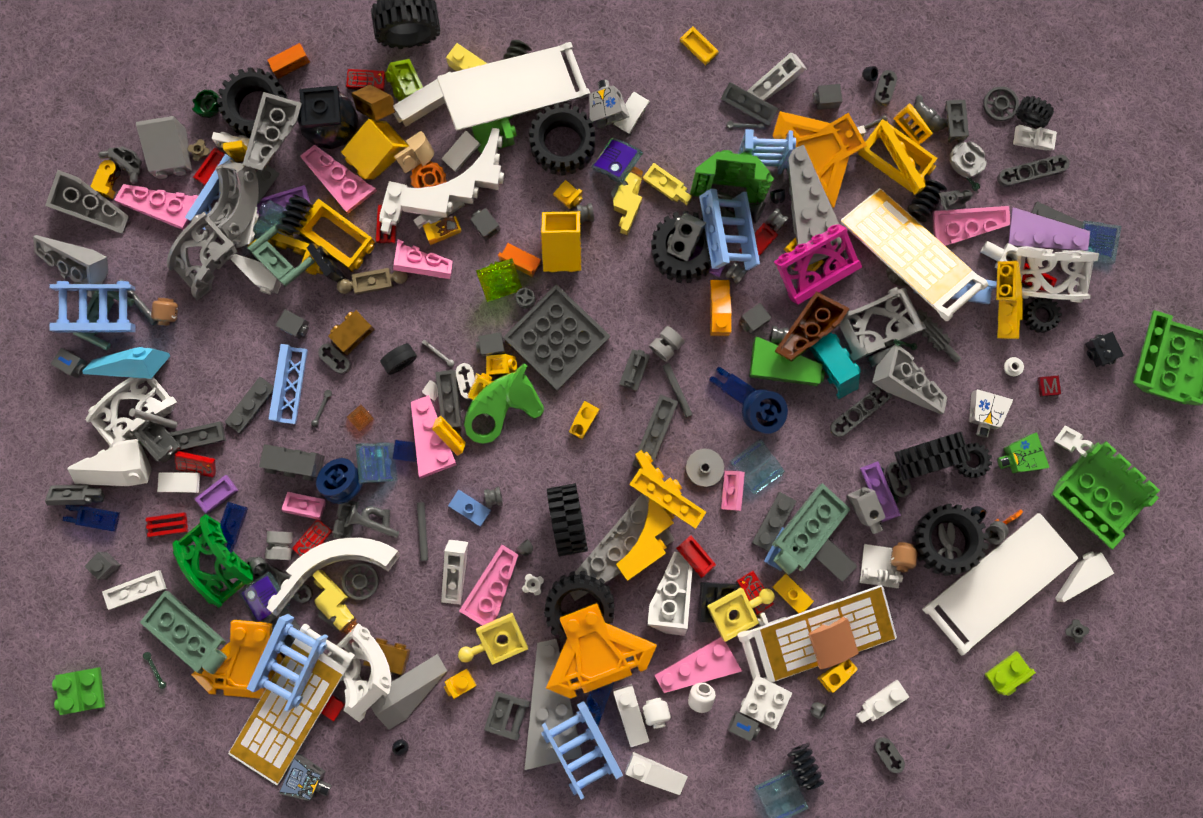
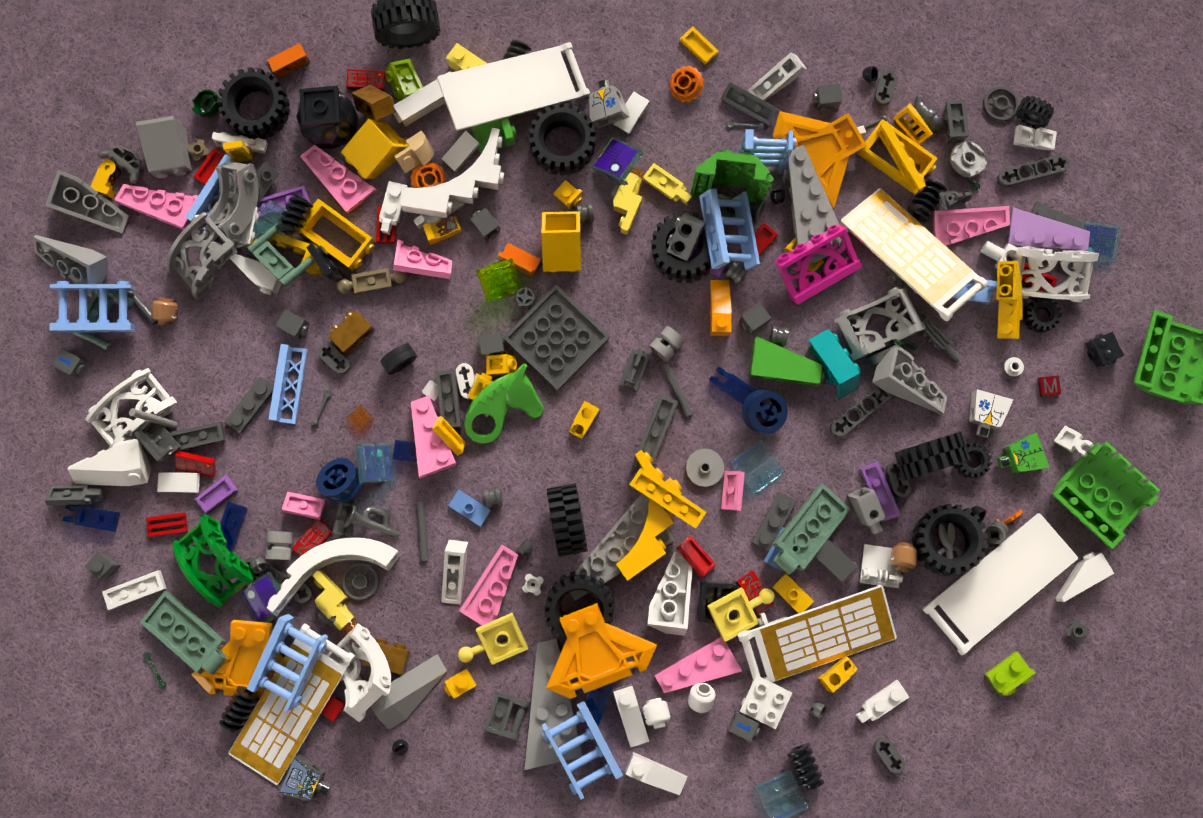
bright green plate [52,667,105,715] -> none
medium azure wedge [82,347,170,379] -> none
light grey wedge [242,92,302,171] -> none
dark grey wedge [259,444,325,481] -> none
light grey hinge [422,340,454,367] -> none
dark grey wheel [765,208,789,232] -> none
reddish brown wedge [775,291,850,362] -> none
nougat slope [808,617,859,669] -> none
none -> black piece [219,686,258,732]
none -> orange piece [669,66,704,102]

